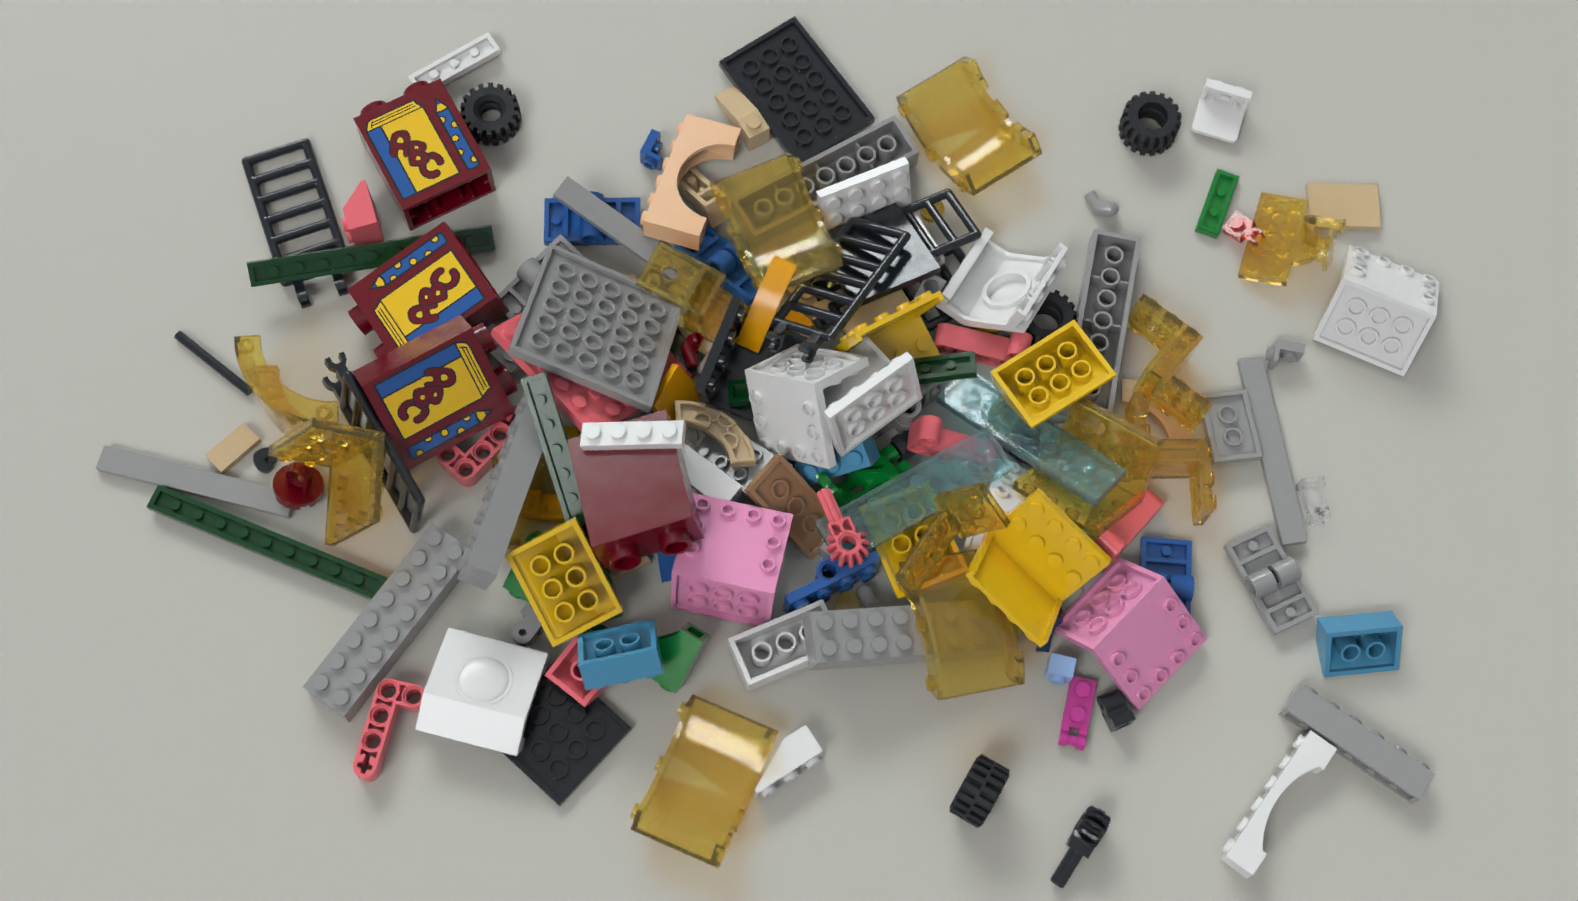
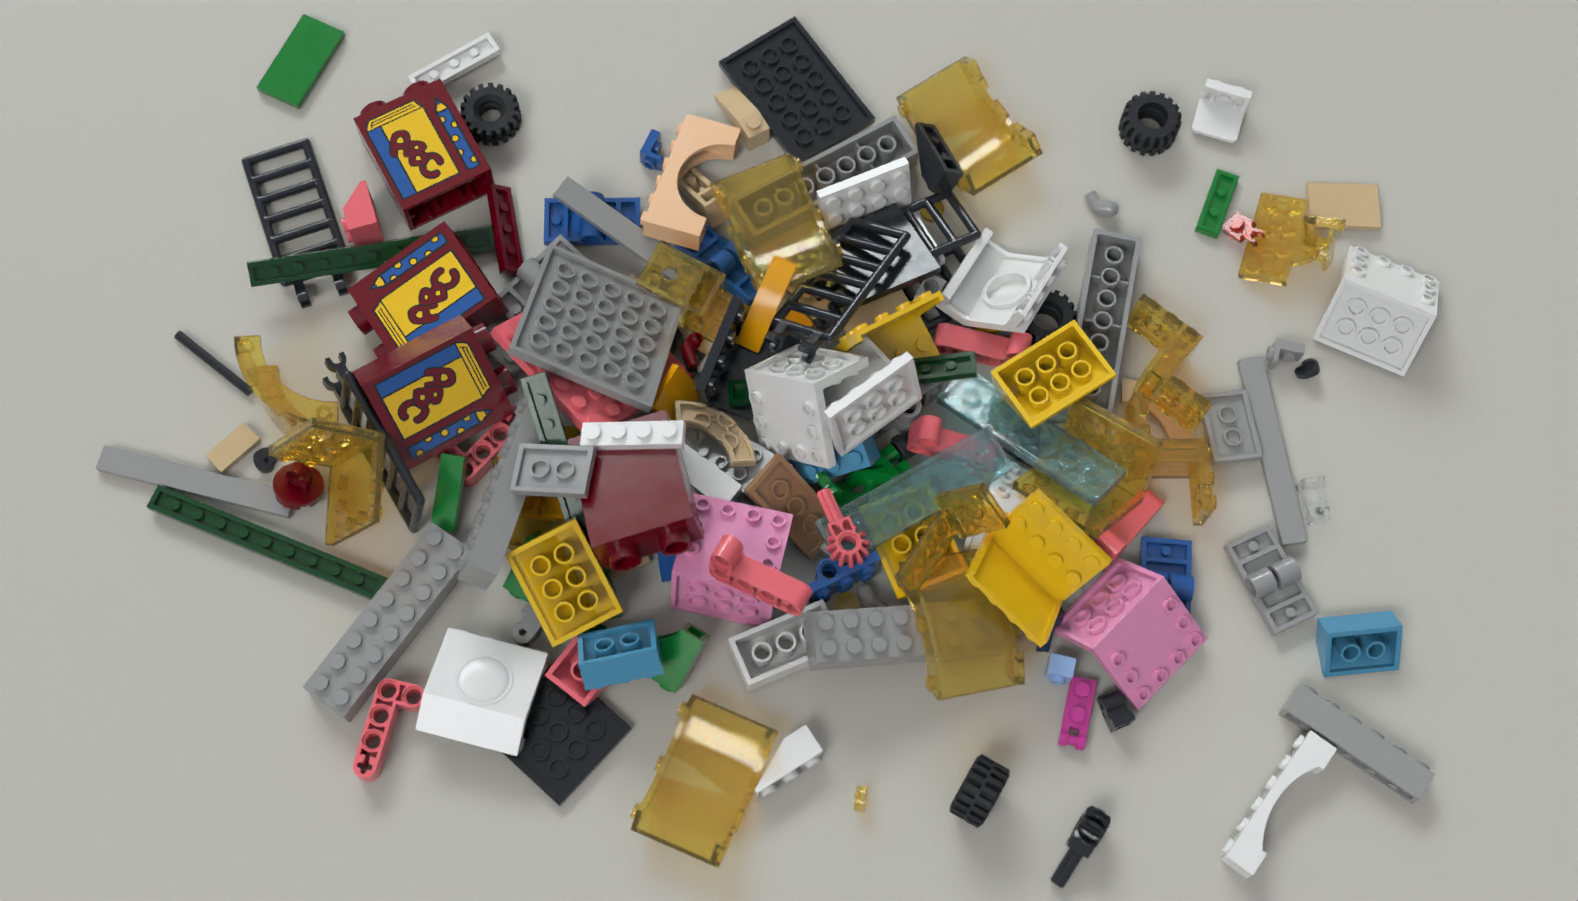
none -> green tile [257,14,345,109]
none -> green tile [431,453,468,532]
none -> dark red plate [486,183,523,276]
none -> light grey plate [510,443,597,498]
none -> coral beam [709,535,813,616]
none -> clear yellow tile [854,785,868,813]
none -> black slope [915,122,964,195]
none -> black piece [1294,358,1320,379]

